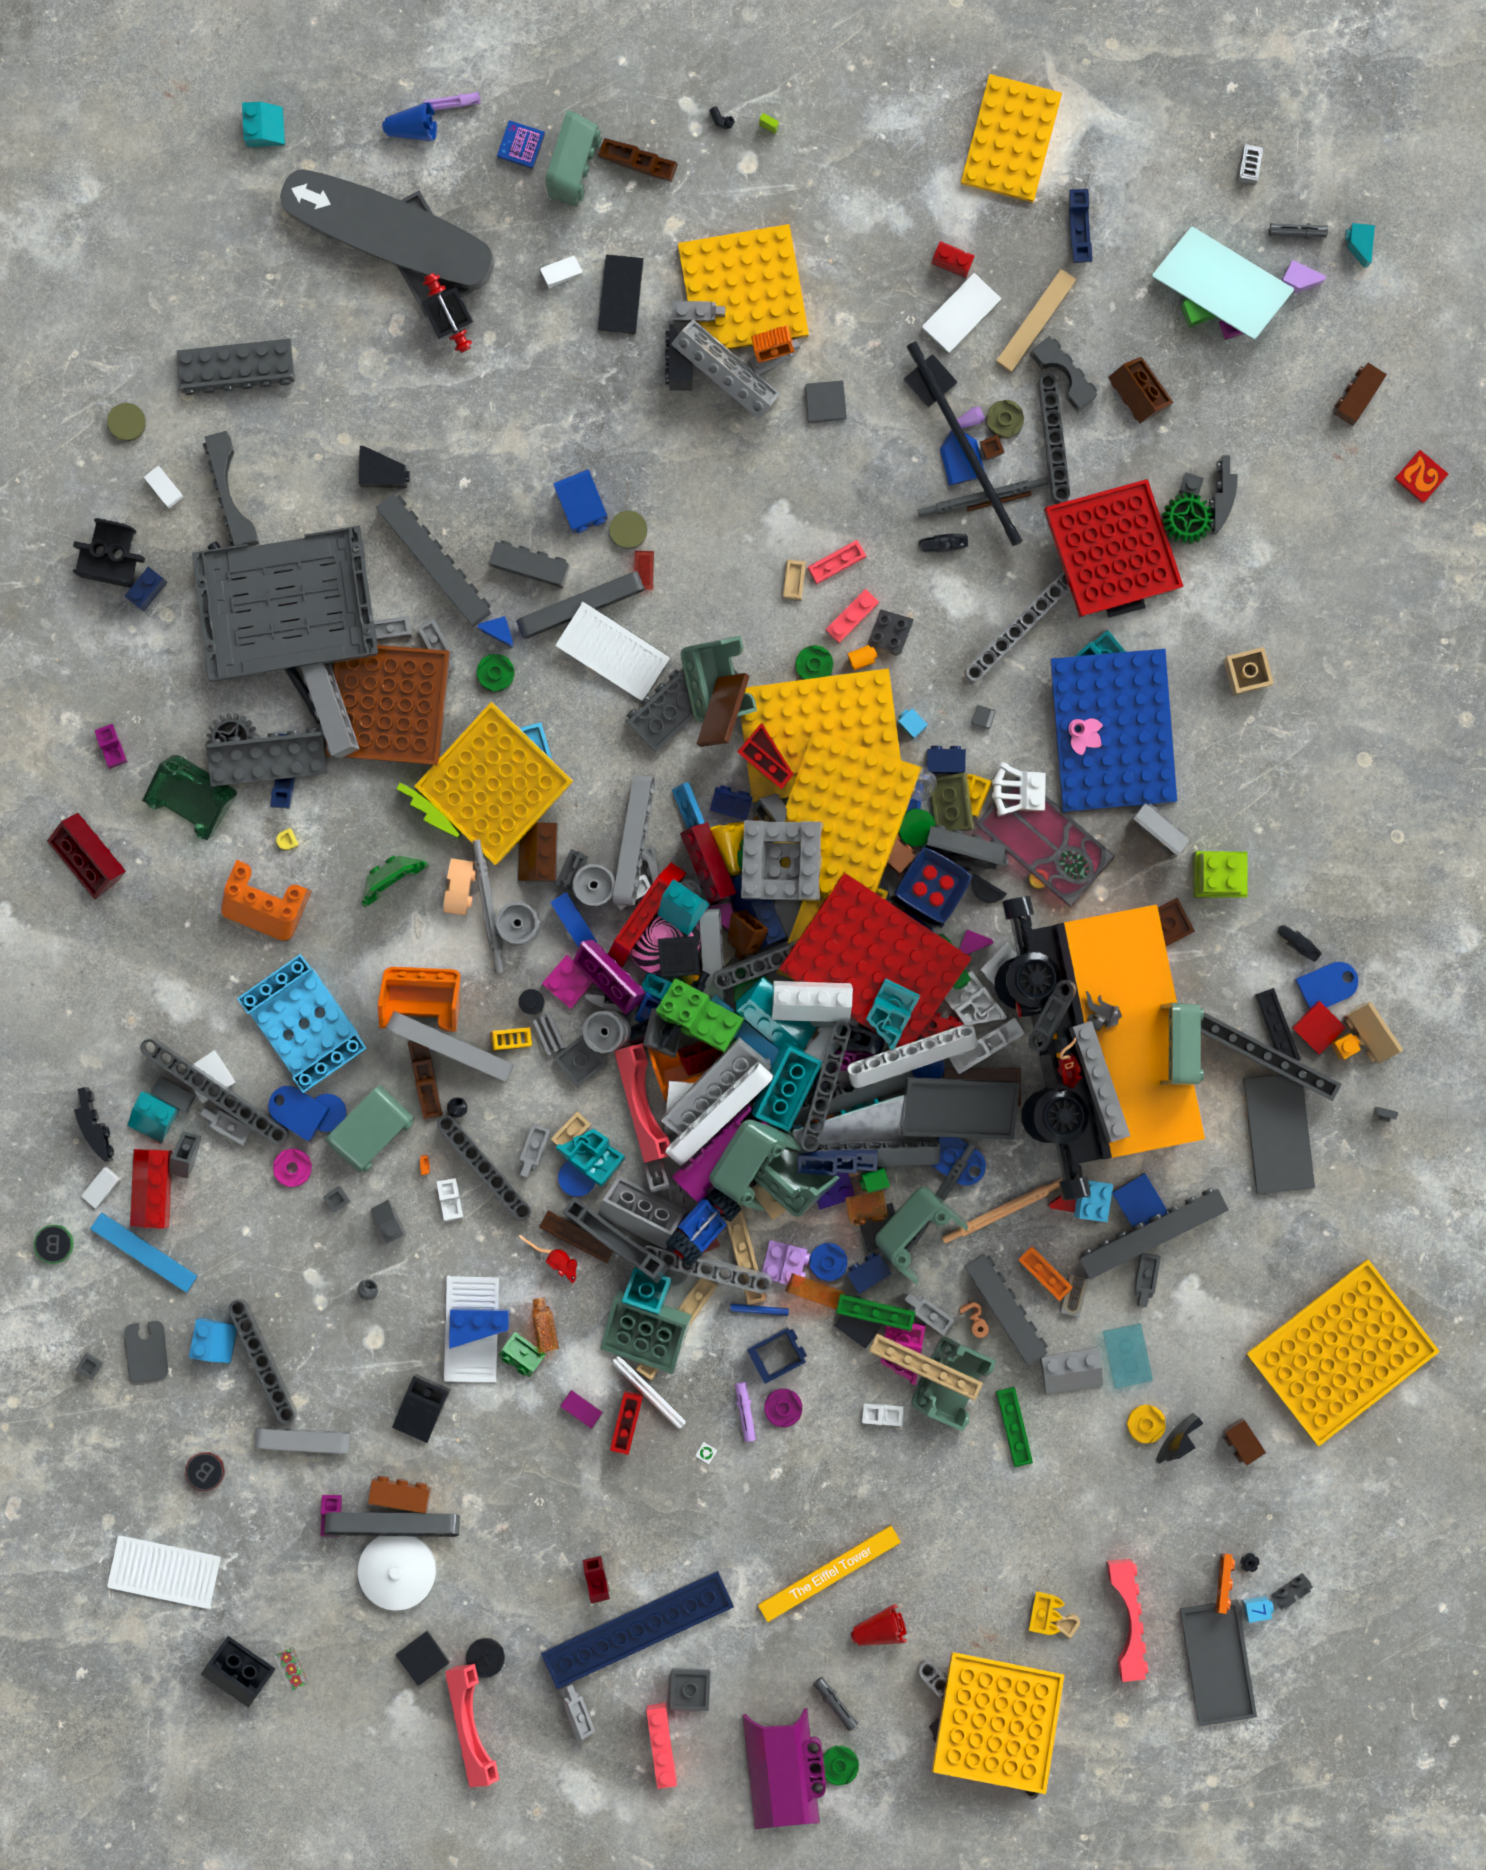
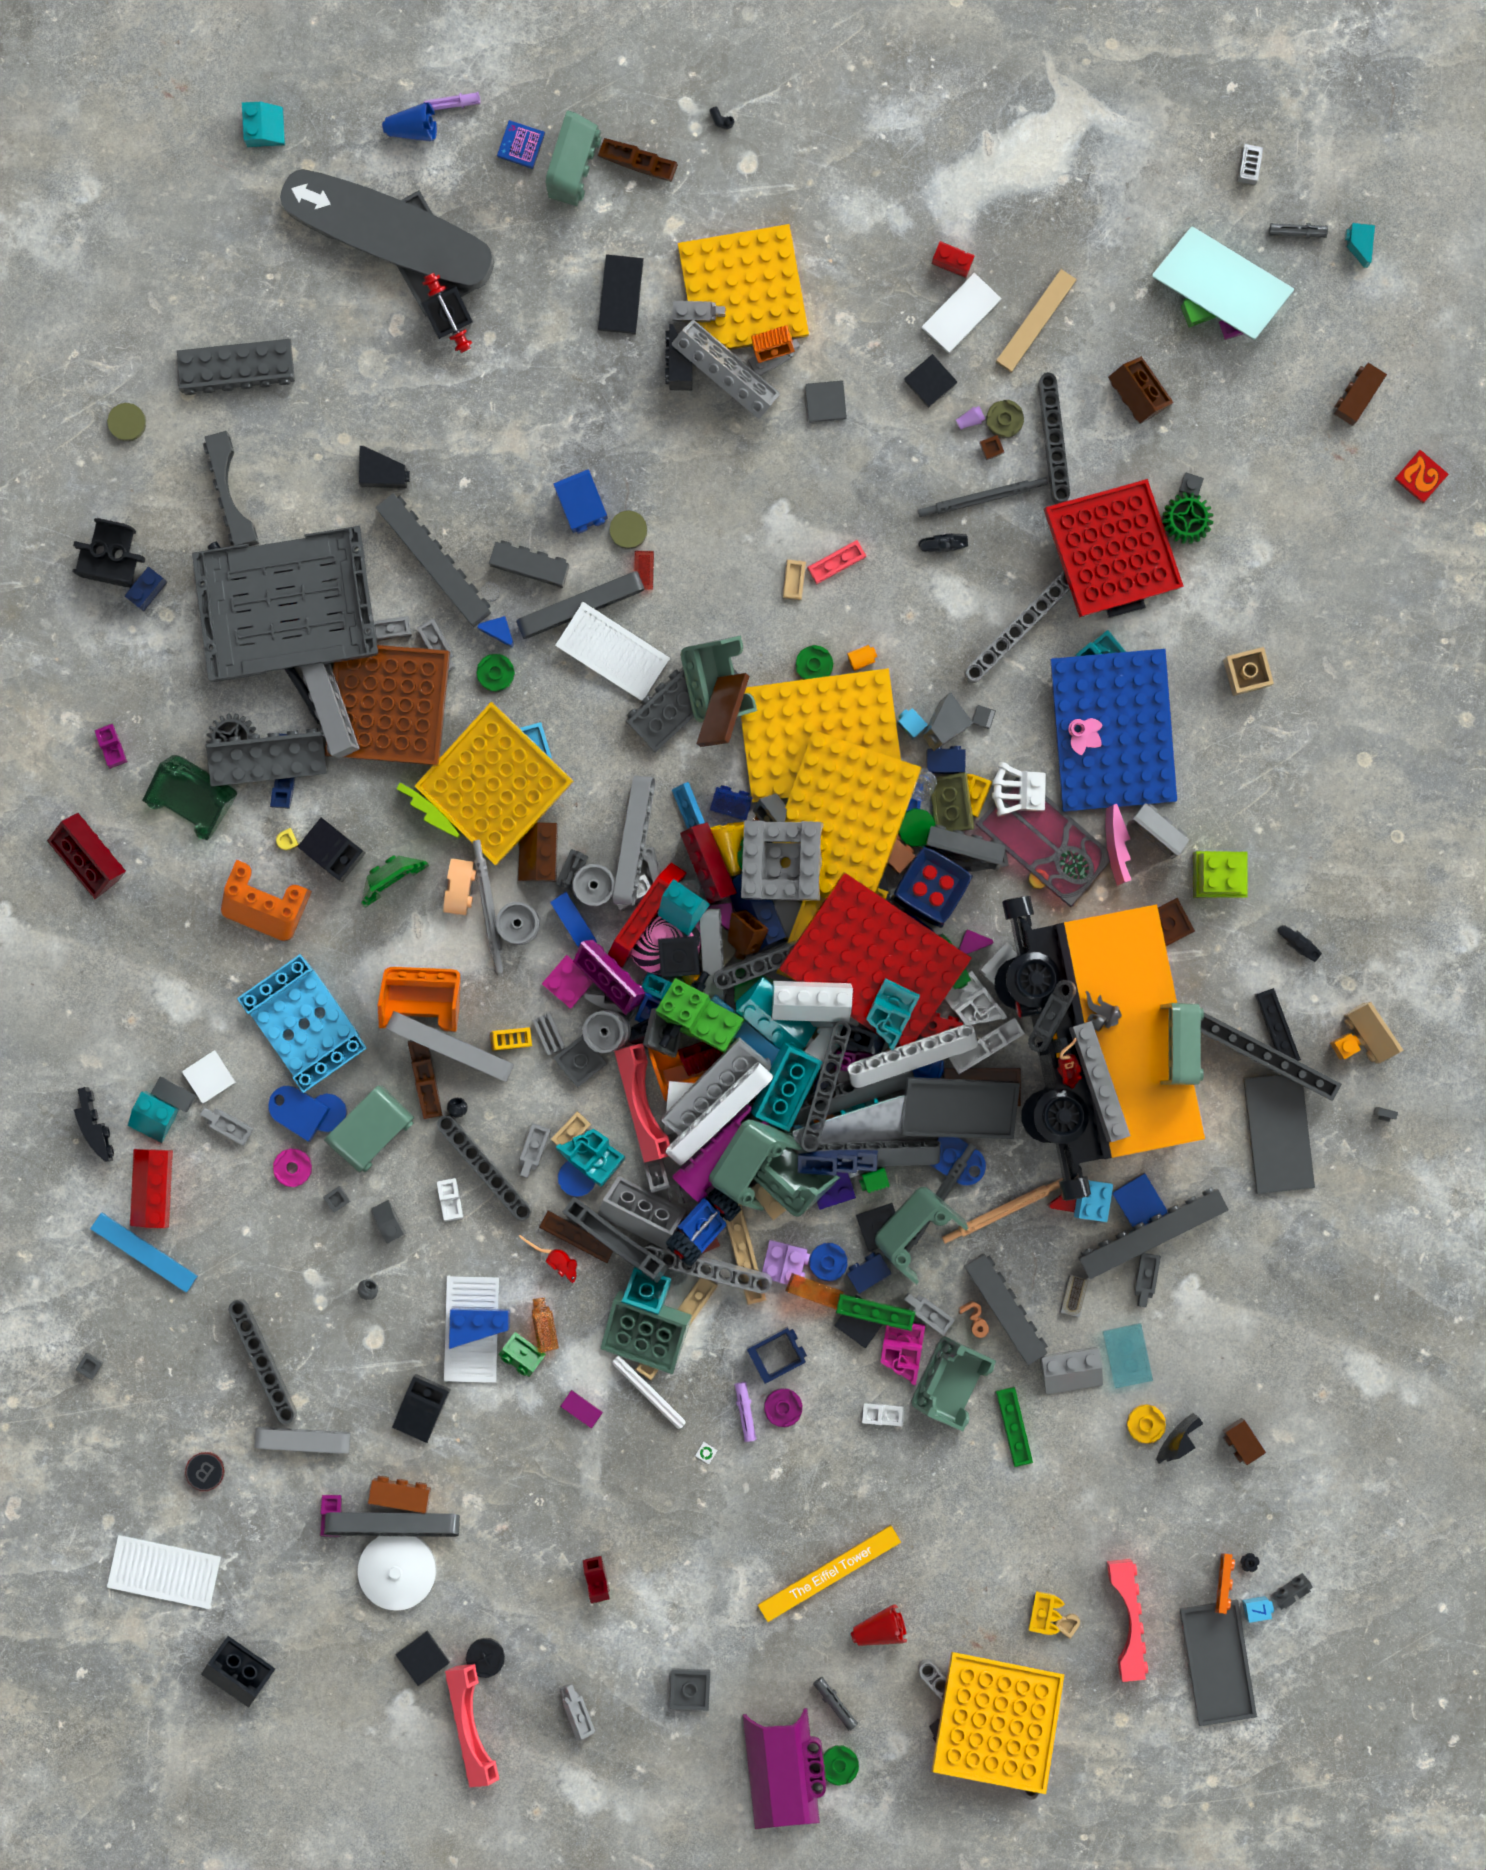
black tile [34,1225,74,1264] -> none
white slope [81,1167,121,1209] -> none
dark grey piece [125,1321,168,1382] -> none
dark grey beam [140,1038,288,1144] -> none
white slope [144,465,184,508] -> none
dark grey slope [169,1131,201,1179] -> none
dark azure slope [189,1318,237,1363] -> none
clear tile [274,1647,308,1692] -> none
orange tile [420,1155,431,1175] -> none
black piece [518,989,545,1015] -> none
white slope [540,256,583,289] -> none
dark blue plate [541,1570,734,1689] -> none
red brick [610,1391,643,1455] -> none
coral arch [646,1703,677,1789] -> none
blue bar [730,1304,789,1316] -> none
red wedge [737,723,794,790] -> none
lime tile [759,113,779,134] -> none
coral plate [825,589,879,643] -> none
clear orange brick [845,1191,888,1226] -> none
dark grey hinge [867,609,914,656] -> none
tan tile [869,1334,983,1401] -> none
black piece [907,341,1023,547] -> none
blue tile [940,430,984,486] -> none
yellow plate [961,74,1062,203] -> none
reddish brown axle [966,491,1032,512] -> none
black tile [971,874,1007,903] -> none
orange plate [1018,1246,1073,1301] -> none
dark grey arch [1030,336,1097,413] -> none
dark blue slope [1069,189,1093,263] -> none
dark grey slope [1209,455,1238,535] -> none
yellow plate [1246,1259,1440,1447] -> none
lavender slope [1281,260,1327,293] -> none
red tile [1292,1000,1346,1055] -> none
blue tile [1295,962,1358,1009] -> none
none -> black slope [297,817,366,882]
none -> dark grey slope [923,692,973,751]
none -> bright pink slope [1105,804,1131,886]

